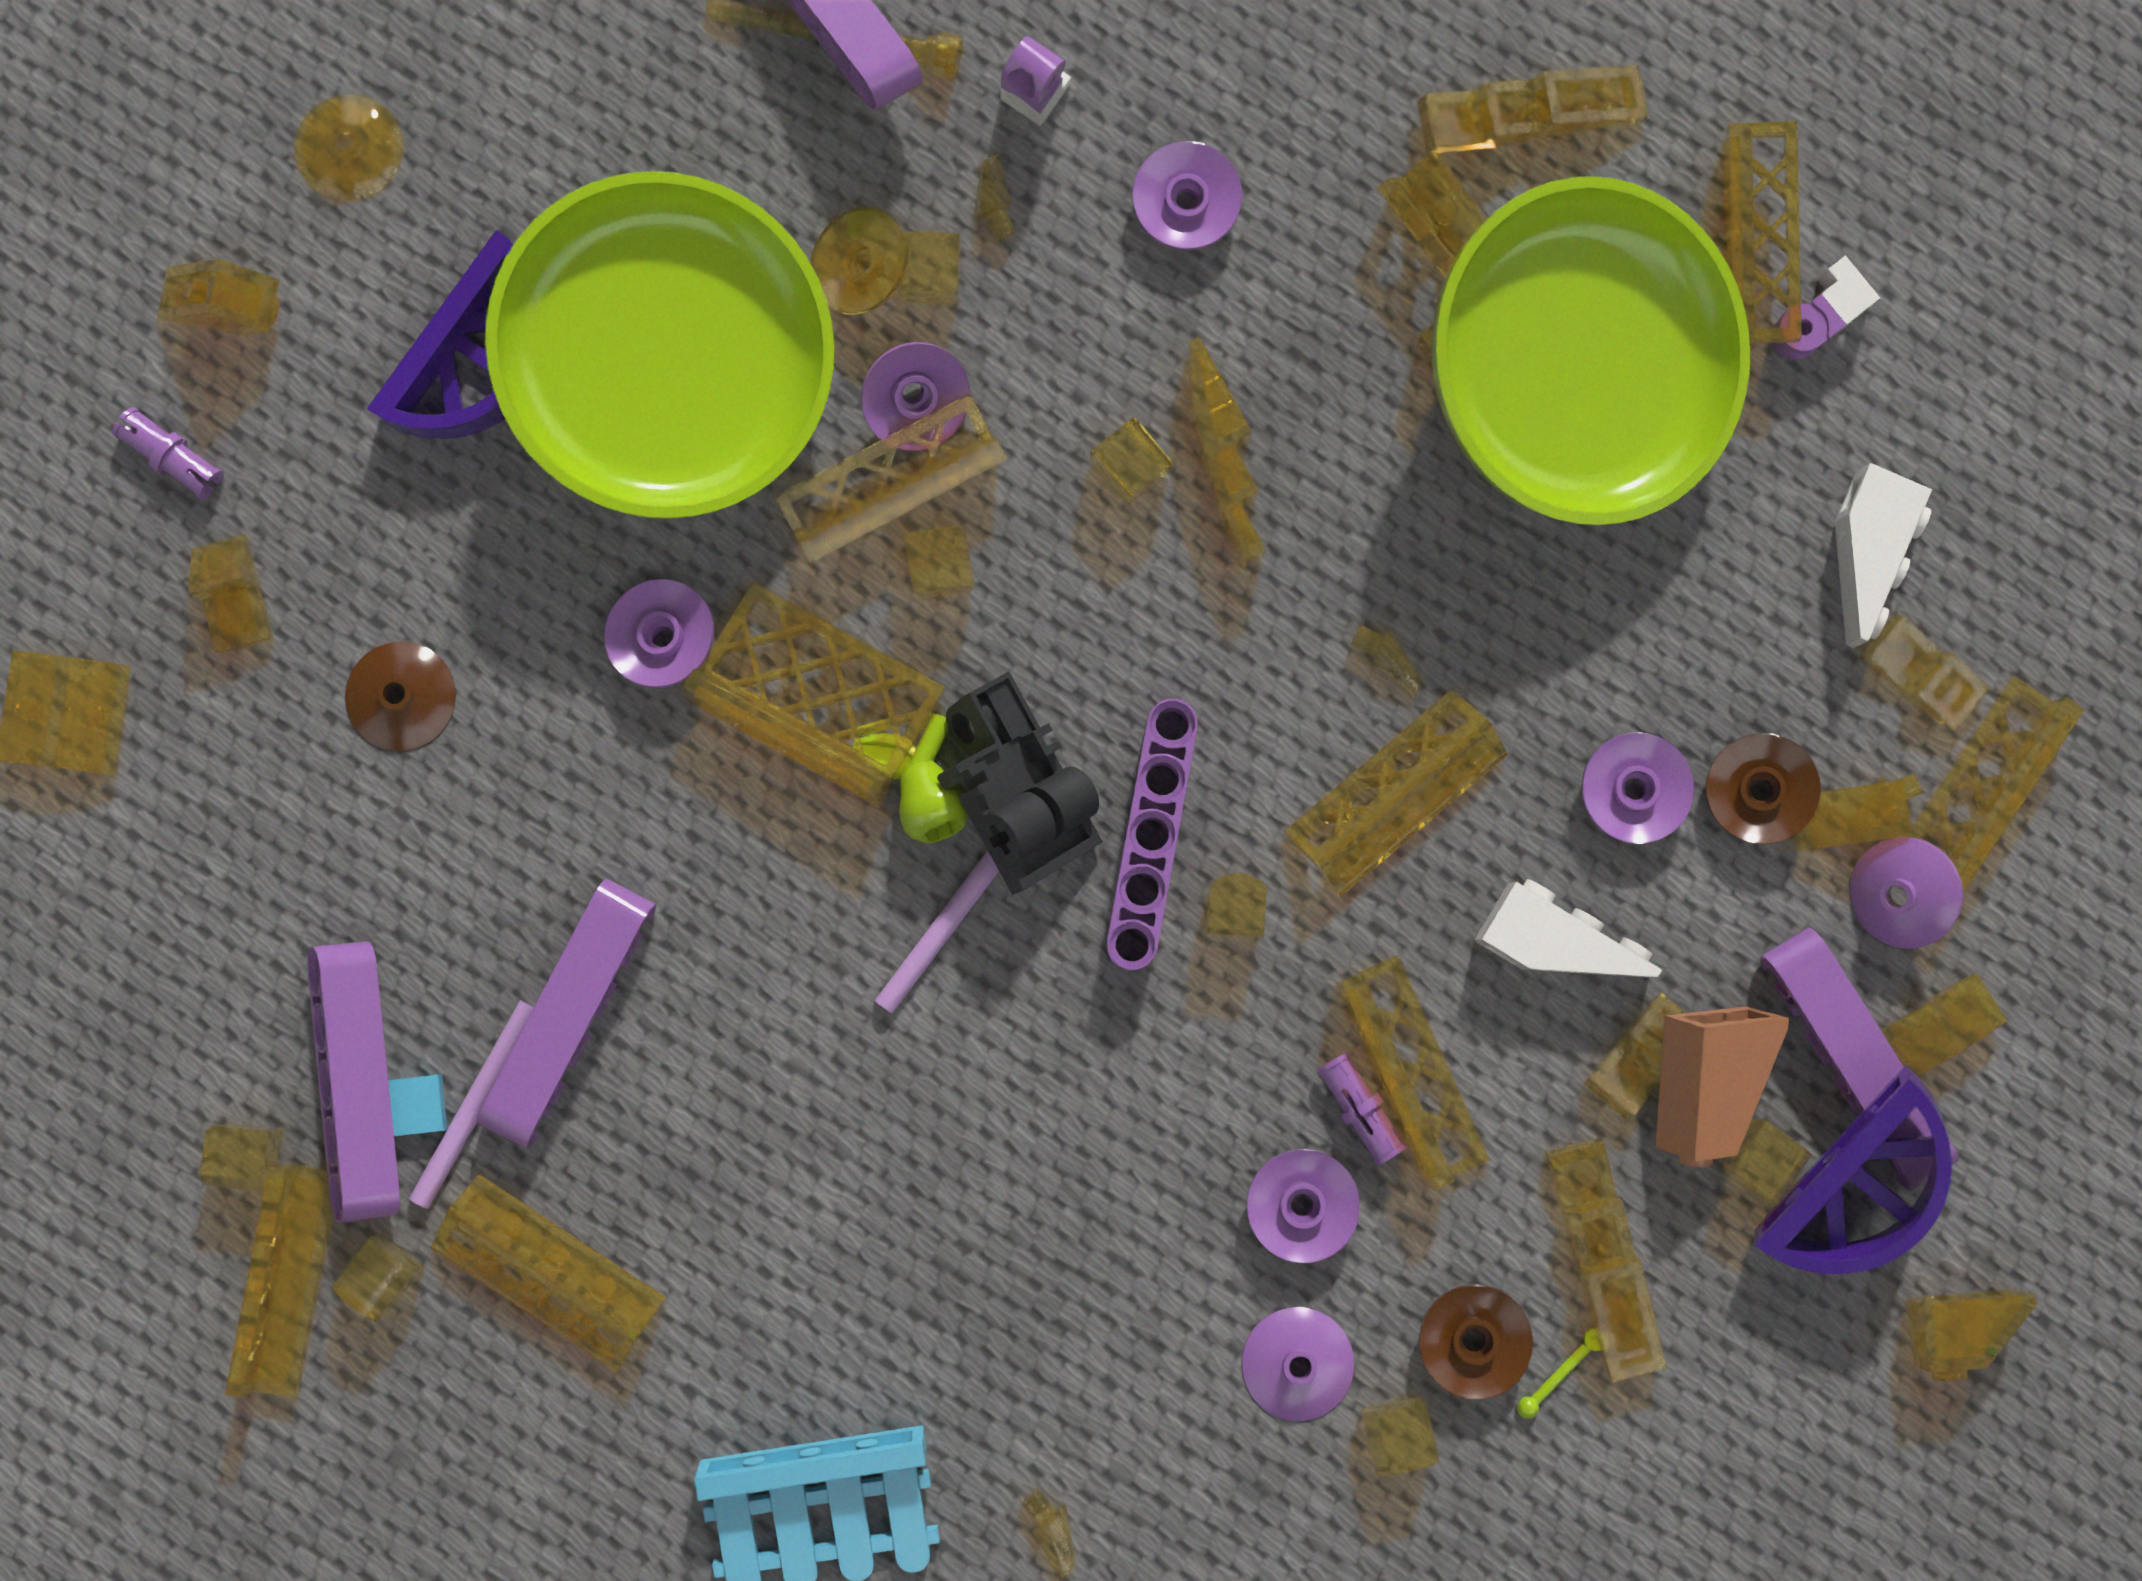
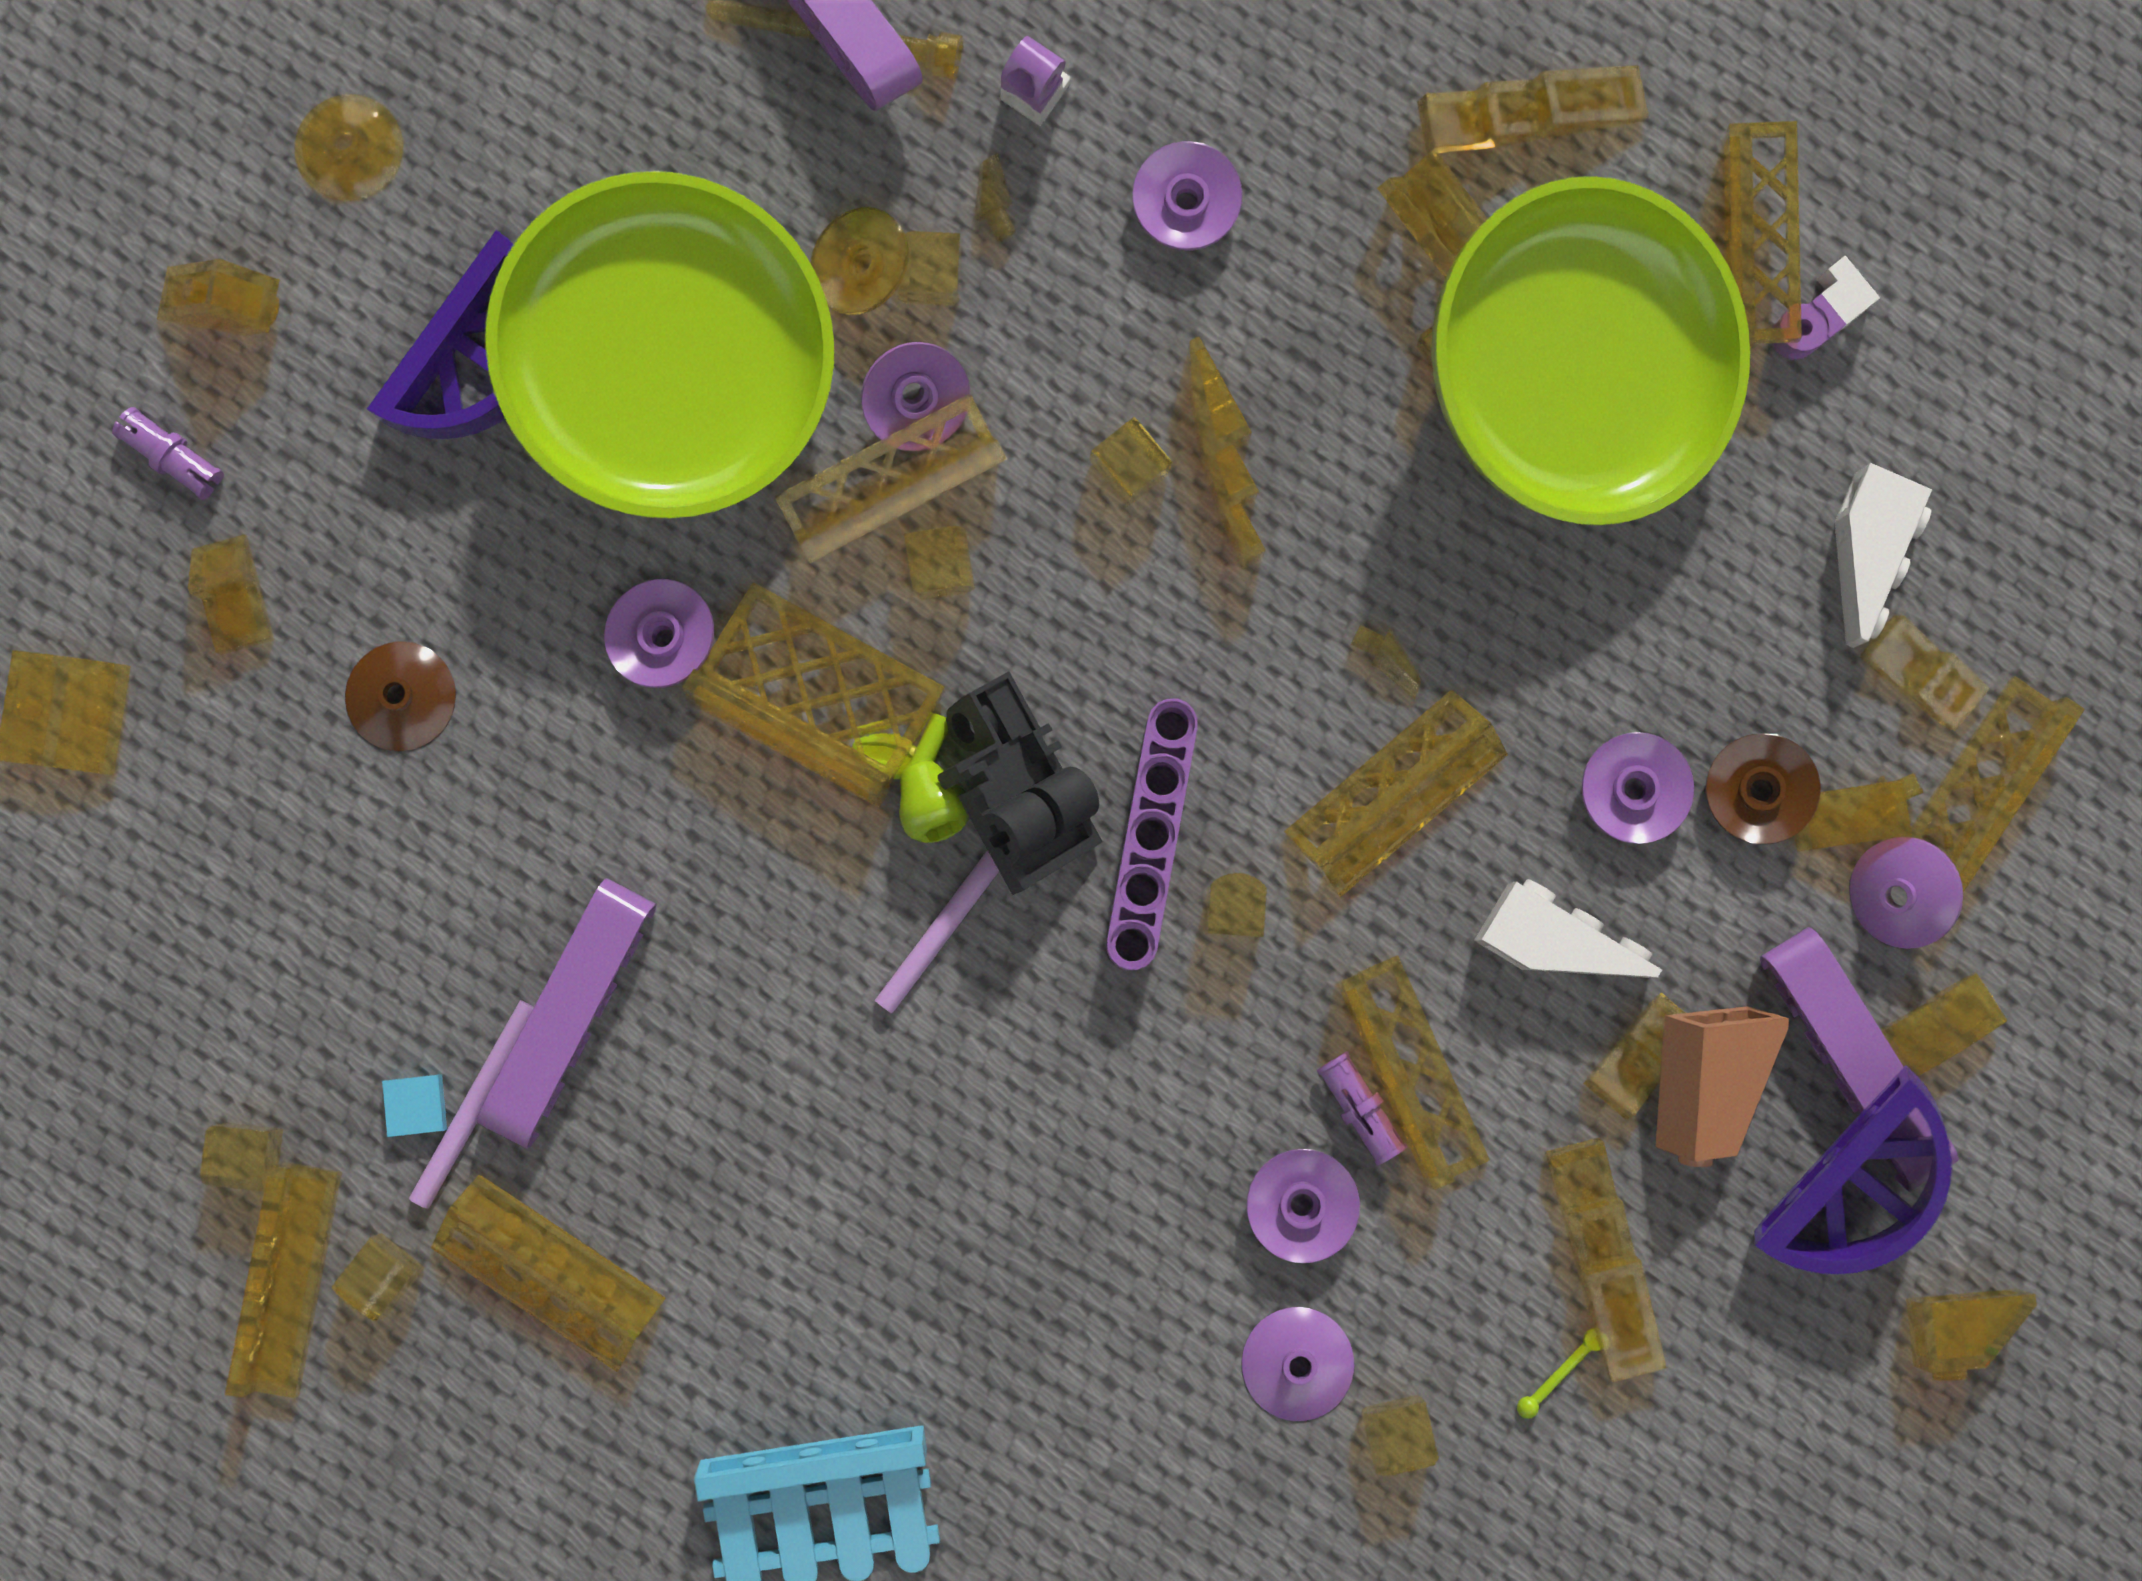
medium lavender beam [307,941,400,1224] -> none
clear yellow bar [1021,1488,1076,1581] -> none
reddish brown dish [1419,1284,1533,1400] -> none
clear yellow piece [1722,1118,1812,1207] -> none

